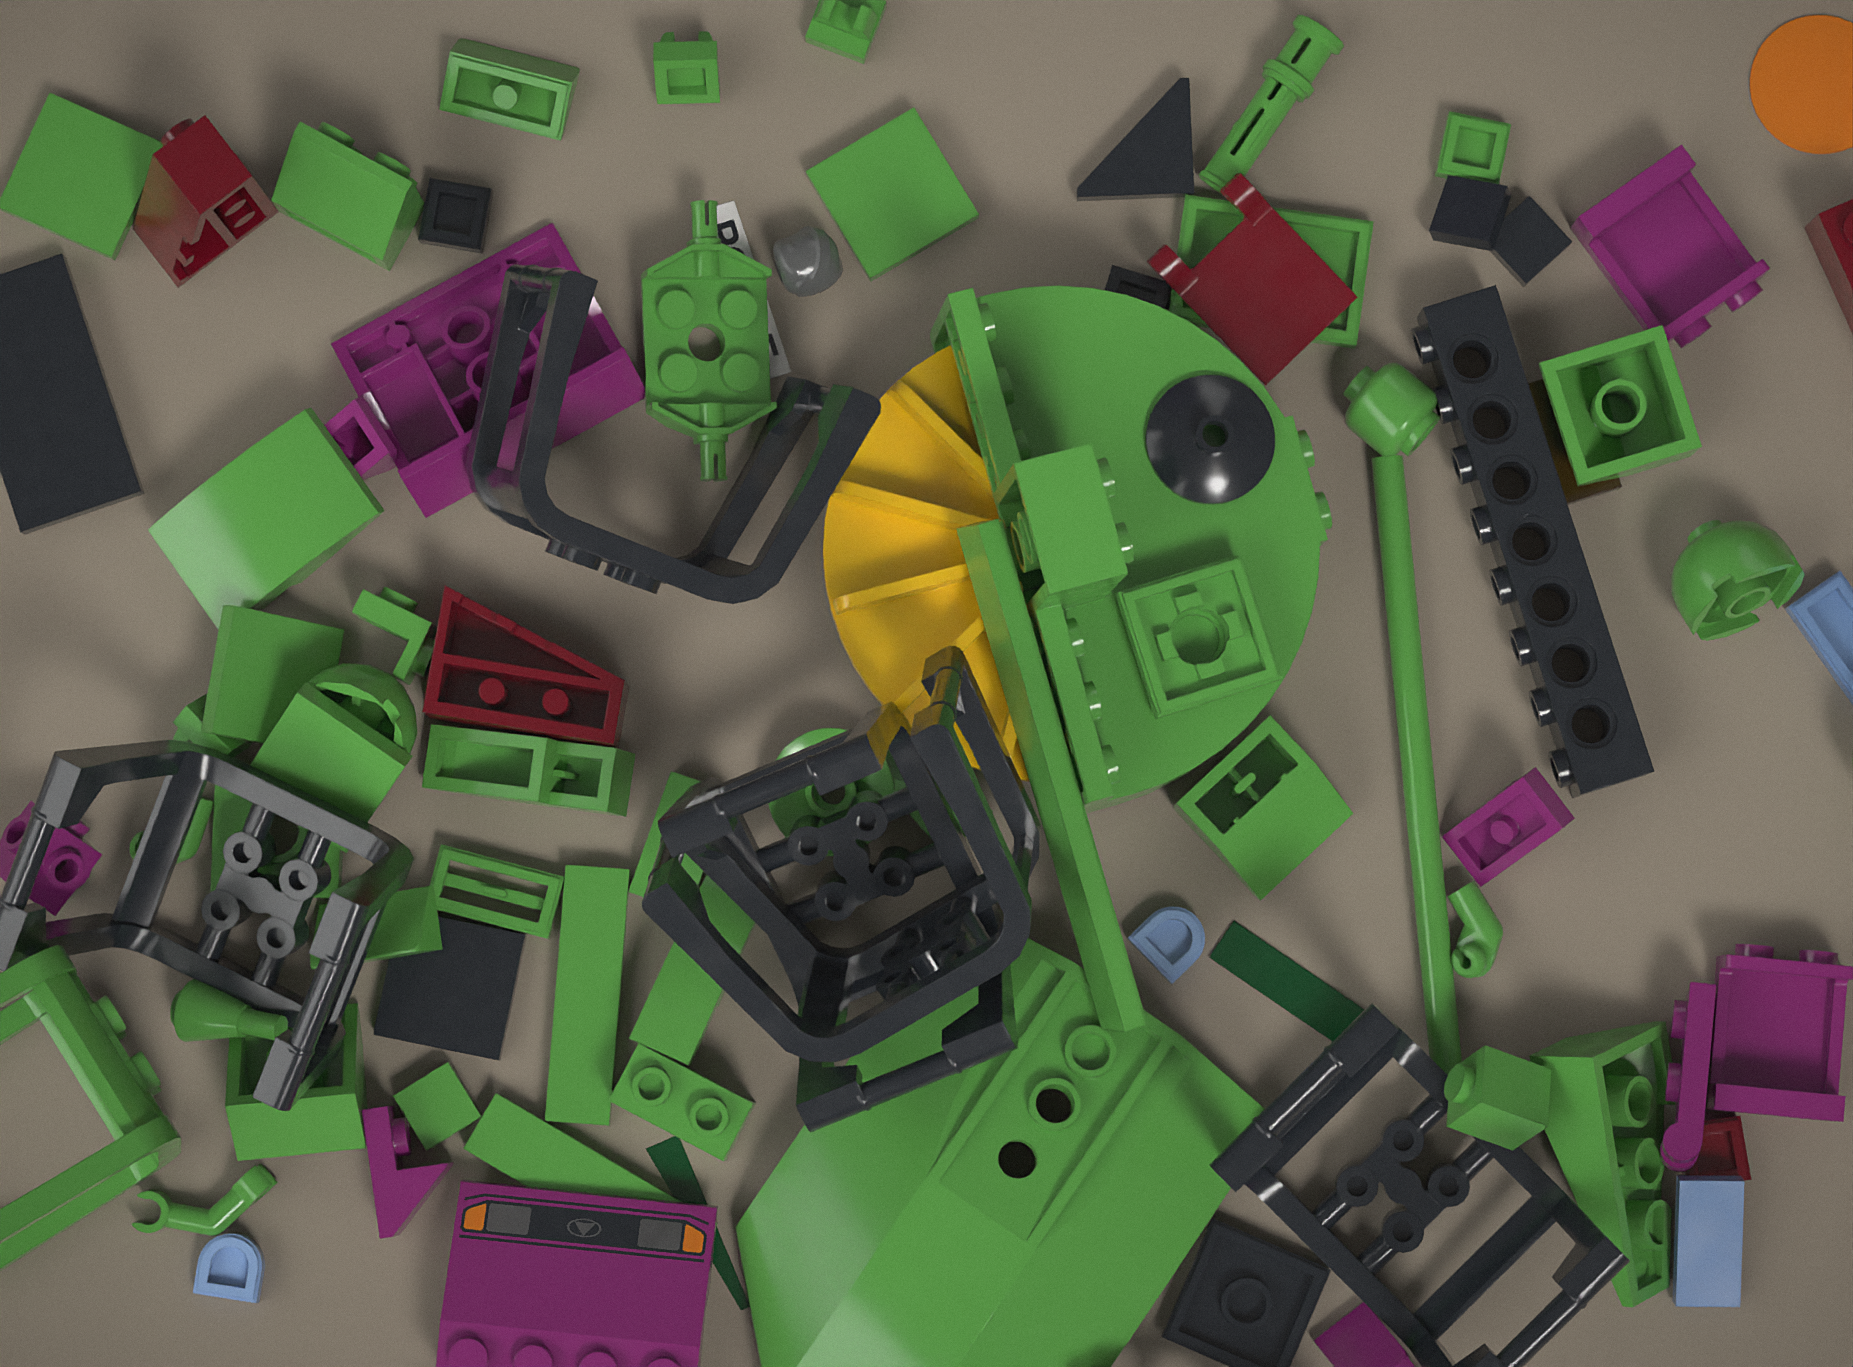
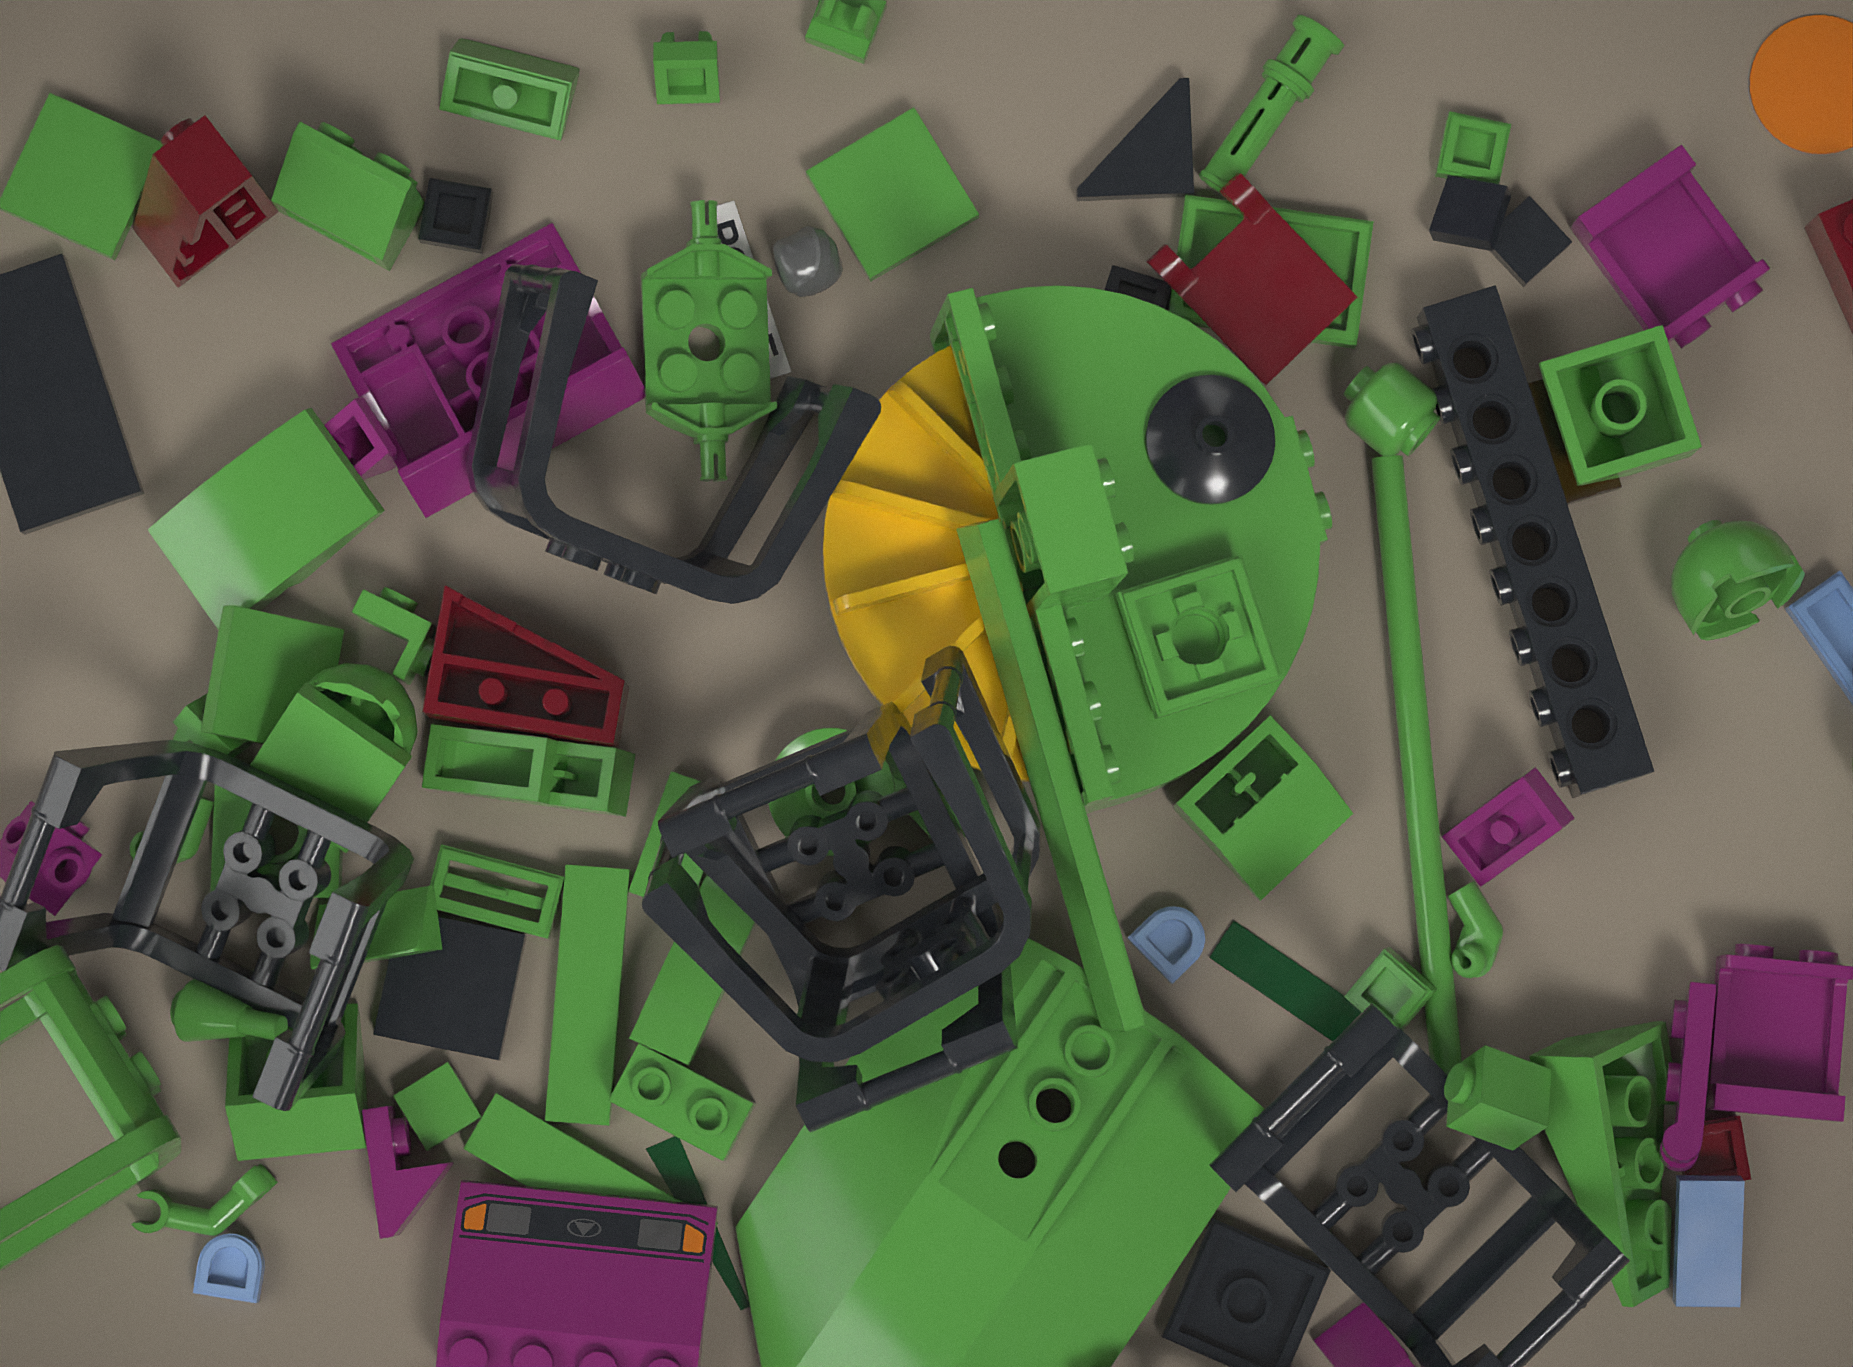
none -> bright green tile [1344,947,1437,1030]

